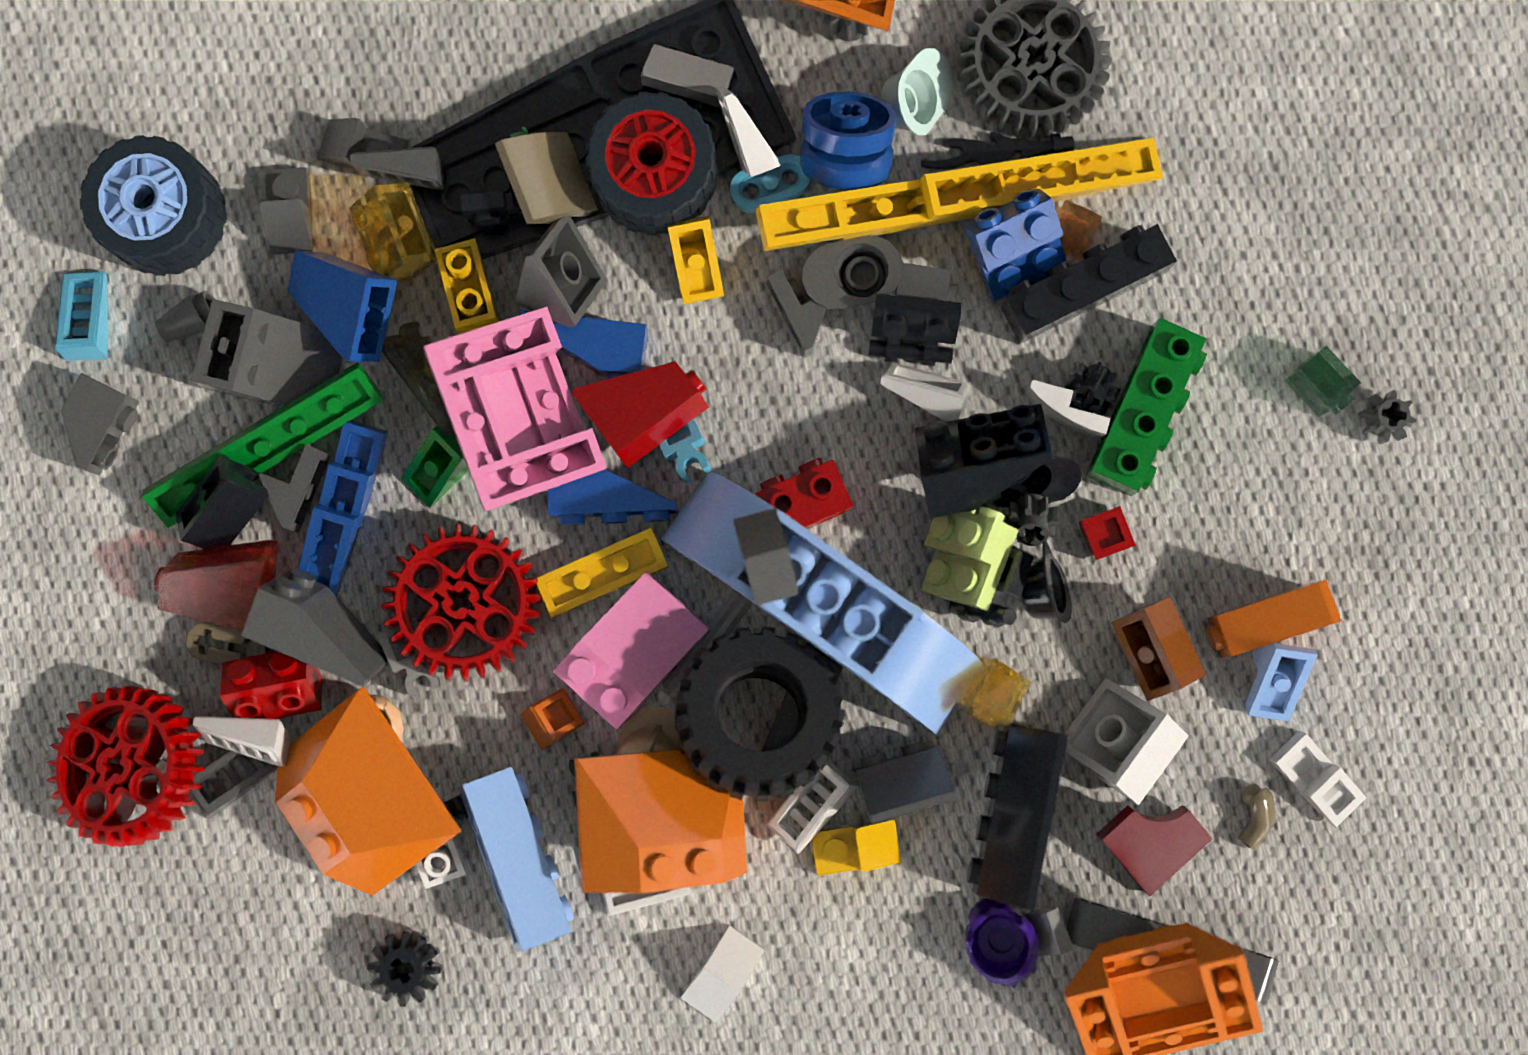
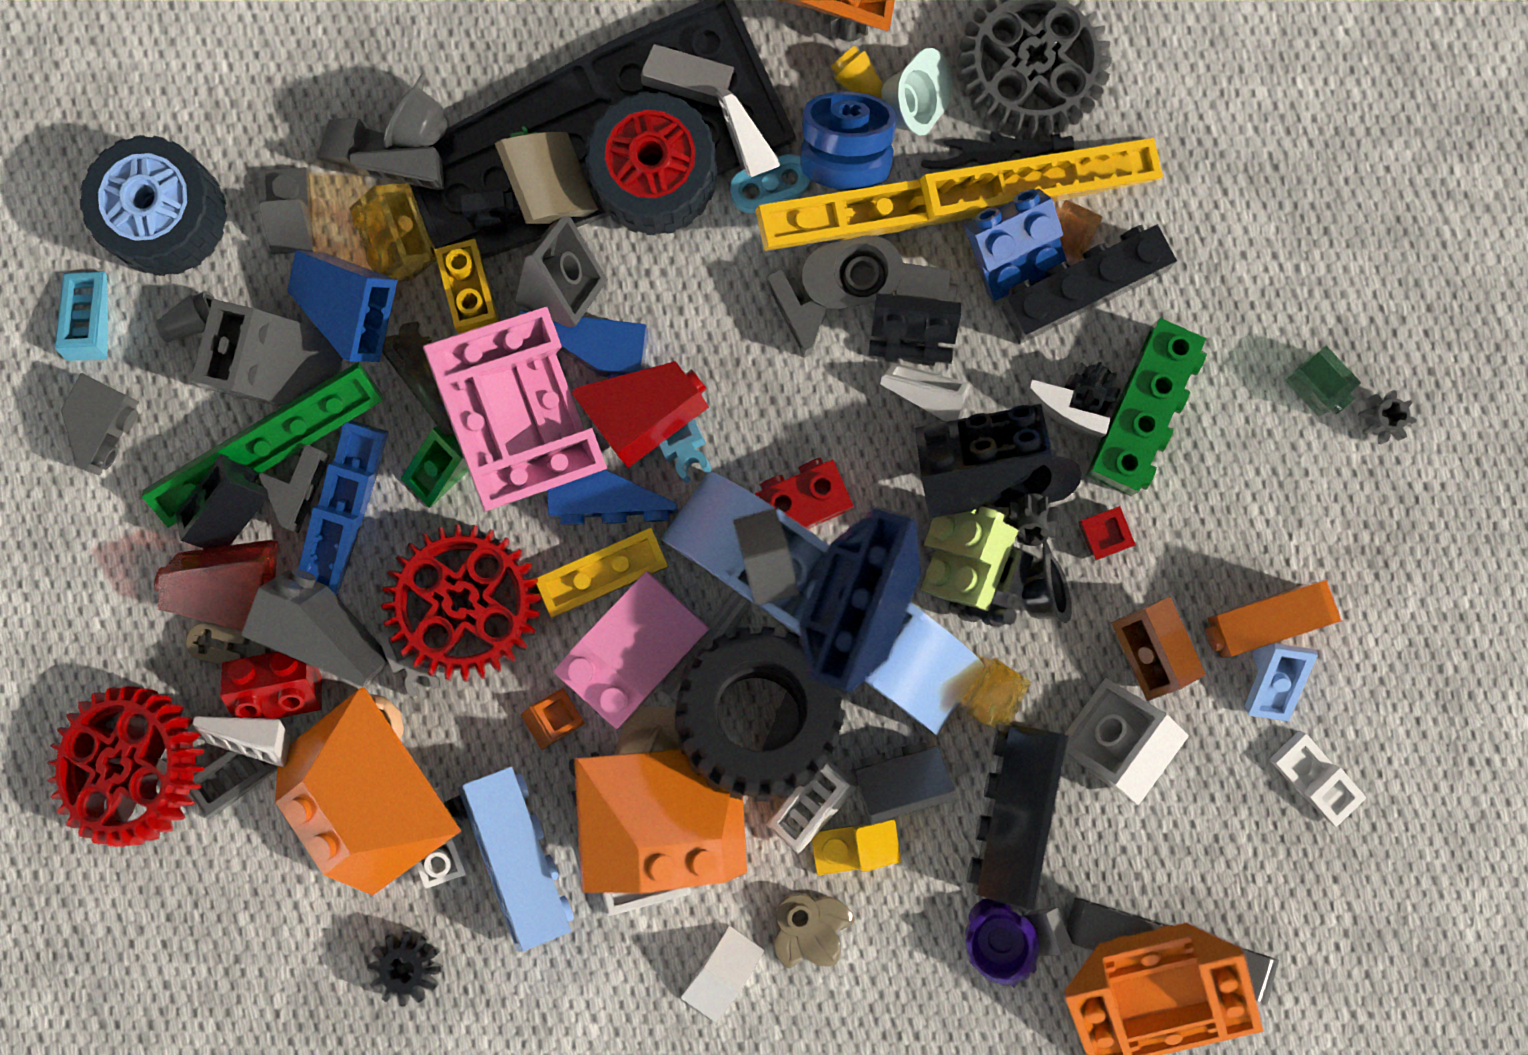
yellow slope [667,216,724,304] -> none
dark red tile [1096,805,1212,897] -> none
dark tan arm [1237,784,1276,851] -> none
none -> dark grey piece [384,72,448,150]
none -> dark tan plate [774,893,855,968]
none -> dark blue wedge [798,507,920,693]
none -> yellow cone [830,45,883,99]

